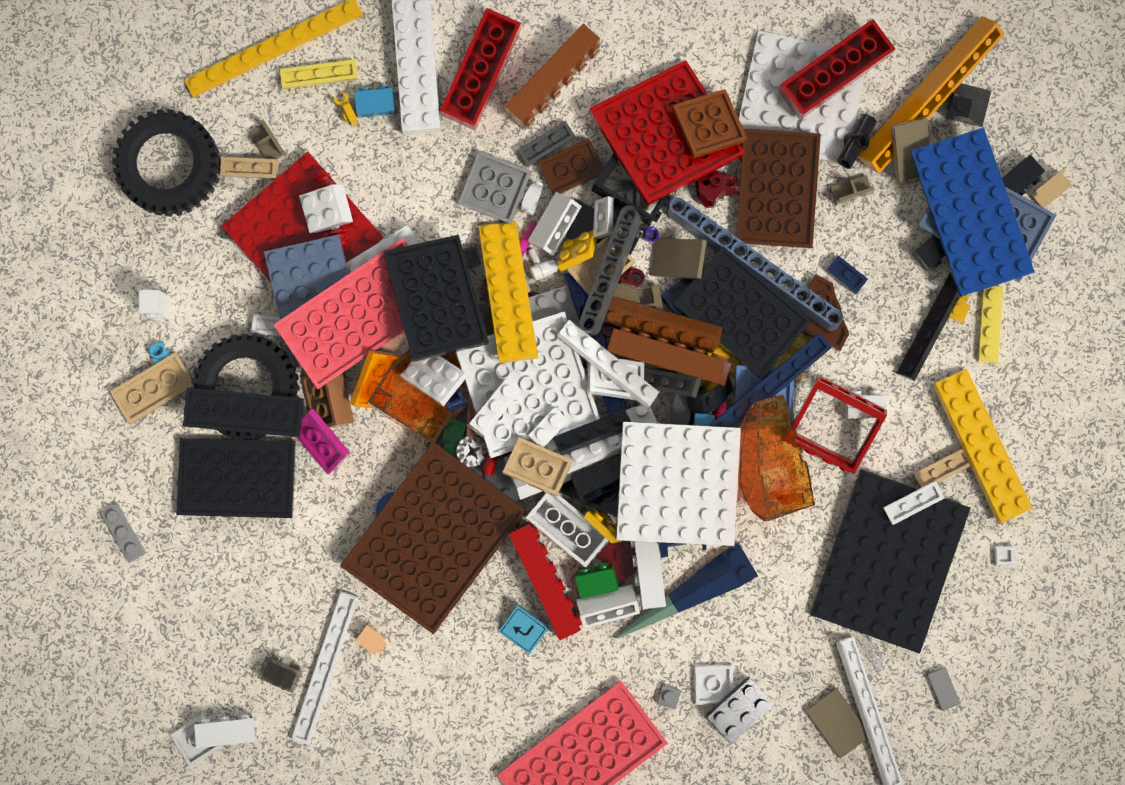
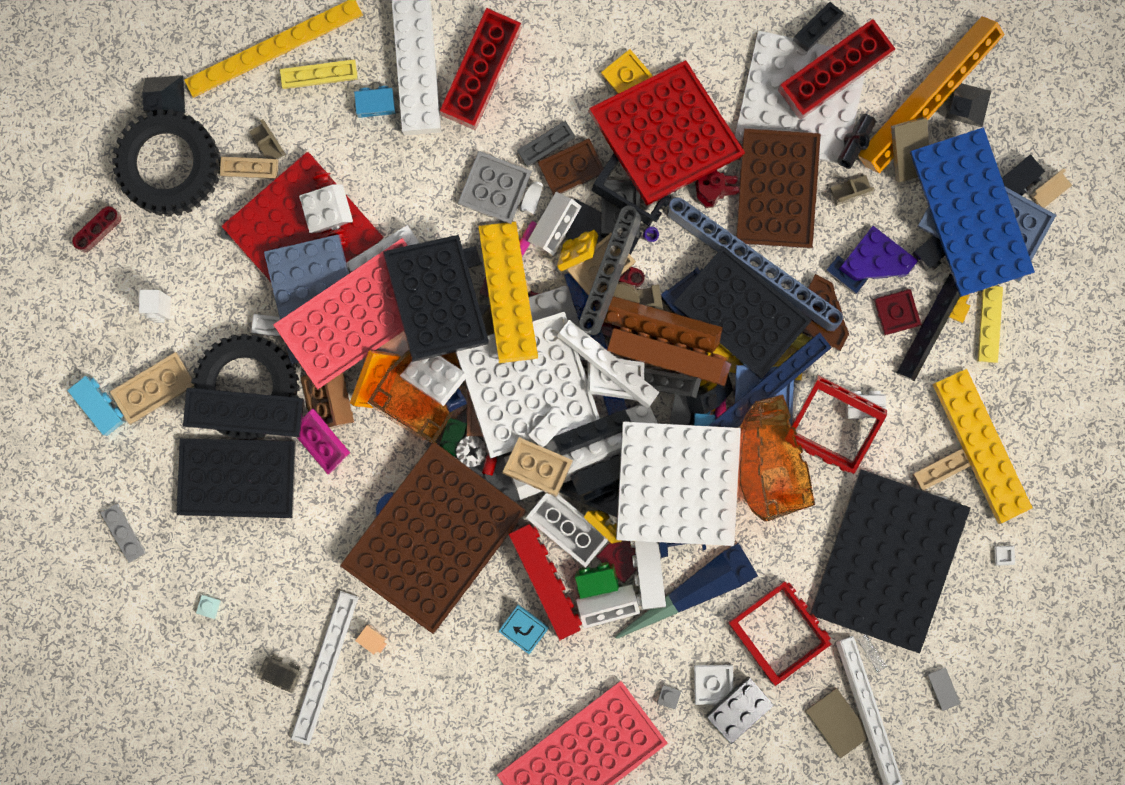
medium azure plate [148,342,170,363] -> none
white tile [169,713,223,768] -> none
white brick [194,715,256,748] -> none
yellow plate [334,92,359,126] -> none
white brick [467,378,522,437] -> none
dark orange brick [505,23,600,130] -> none
white piece [528,249,558,281] -> none
white plate [593,196,614,239] -> none
dark tan tile [651,238,707,279] -> none
dark orange plate [672,89,747,159] -> none
white plate [883,481,945,525] -> none
none -> medium azure brick [67,376,125,436]
none -> dark red beam [72,206,121,252]
none -> black slope [142,75,186,114]
none -> light aqua plate [196,595,221,619]
none -> yellow plate [601,49,653,94]
none -> red window [728,581,832,686]
none -> black plate [793,2,844,52]
none -> dark purple plate [839,226,918,281]
none -> dark red tile [873,289,921,336]

